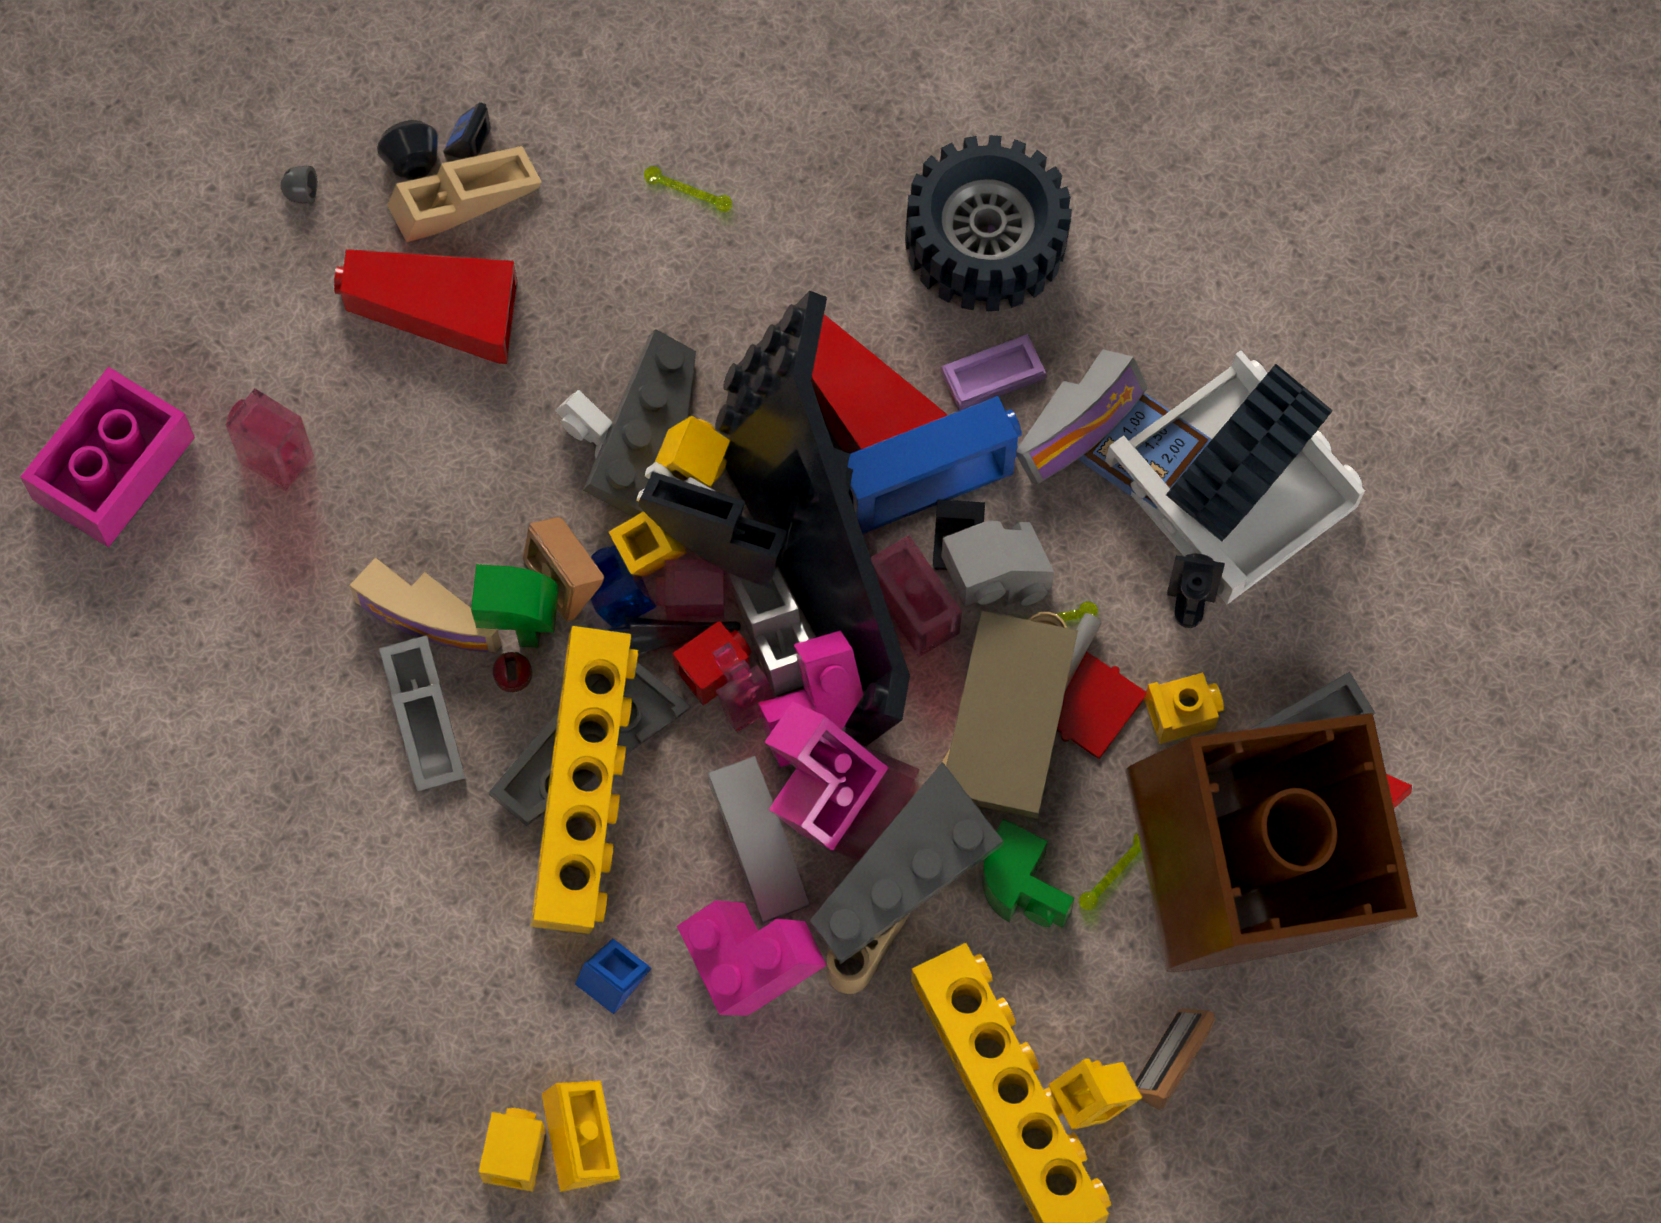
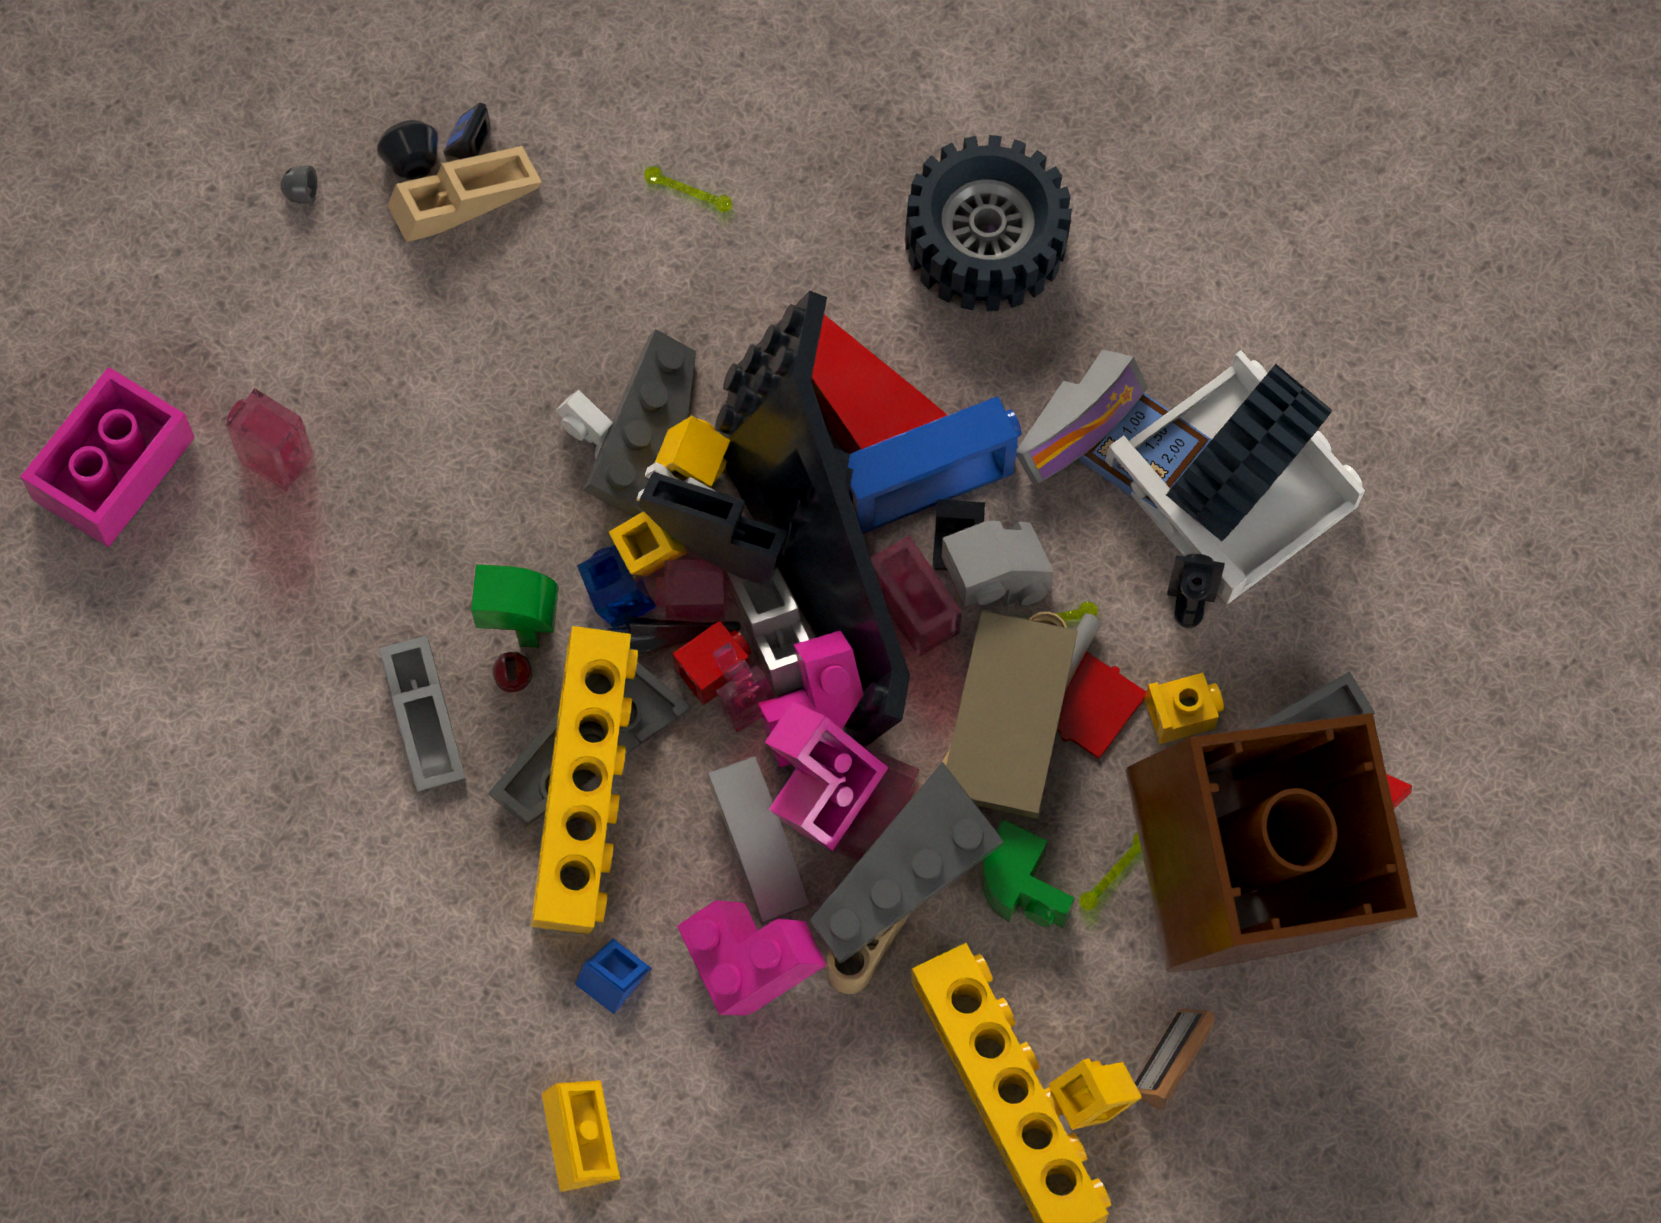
red slope [334,249,517,364] -> none
tan slope [349,557,502,652] -> none
yellow brick [478,1108,546,1192] -> none
medium nougat slope [523,517,604,622] -> none
lavender tile [941,334,1047,411] -> none

